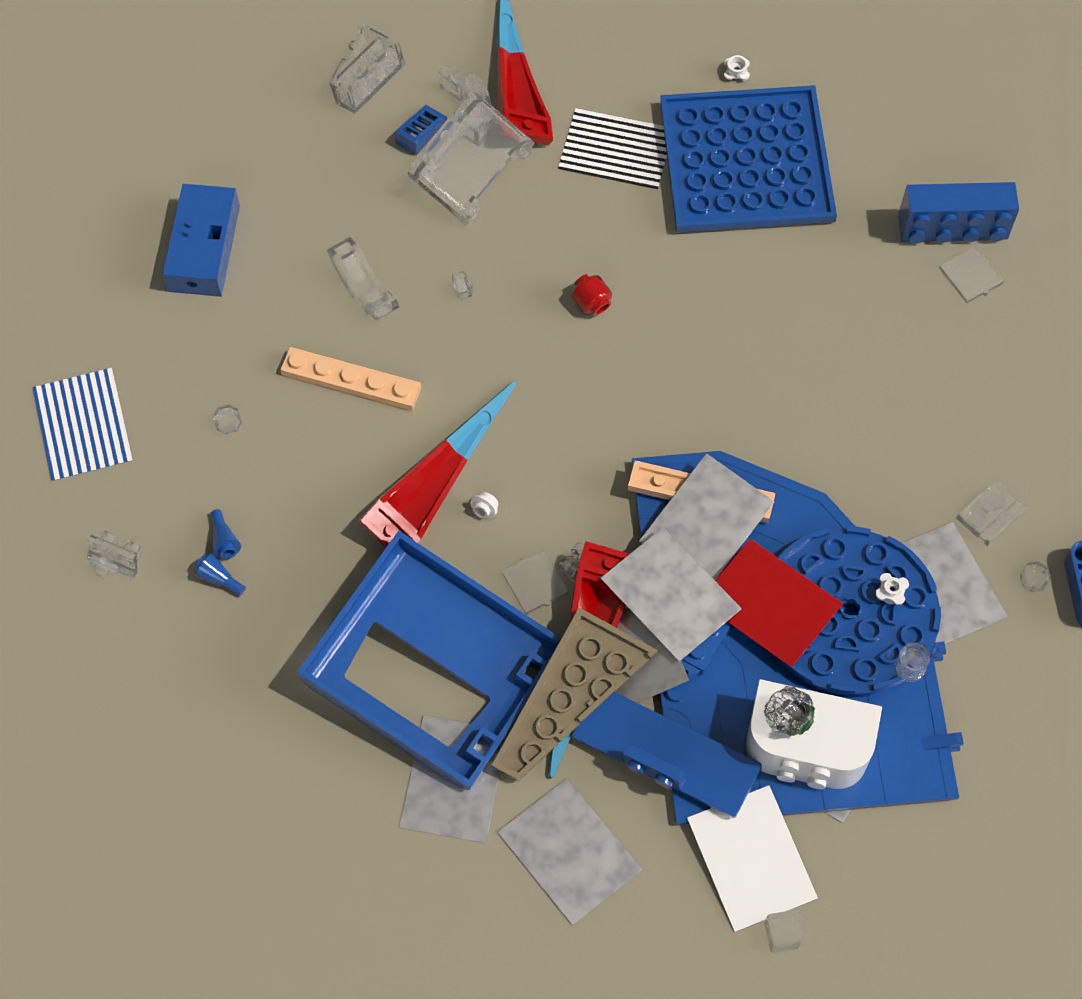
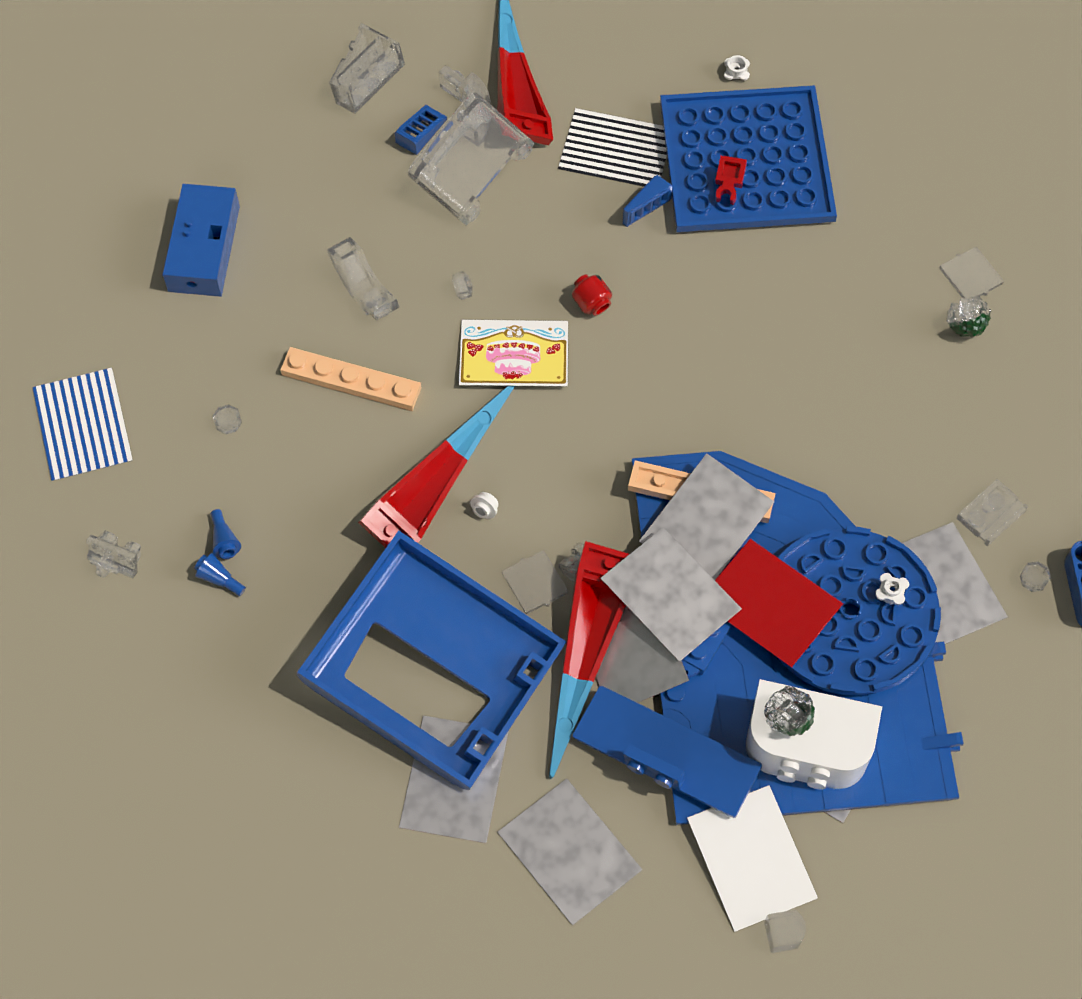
dark tan wing [492,608,658,781] -> none
clear wheel [896,643,930,682] -> none
blue brick [898,182,1019,243] -> none
none -> sticker [459,320,568,386]
none -> blue slope [622,175,673,227]
none -> red plate [715,155,747,205]
none -> clear piece [946,296,992,337]

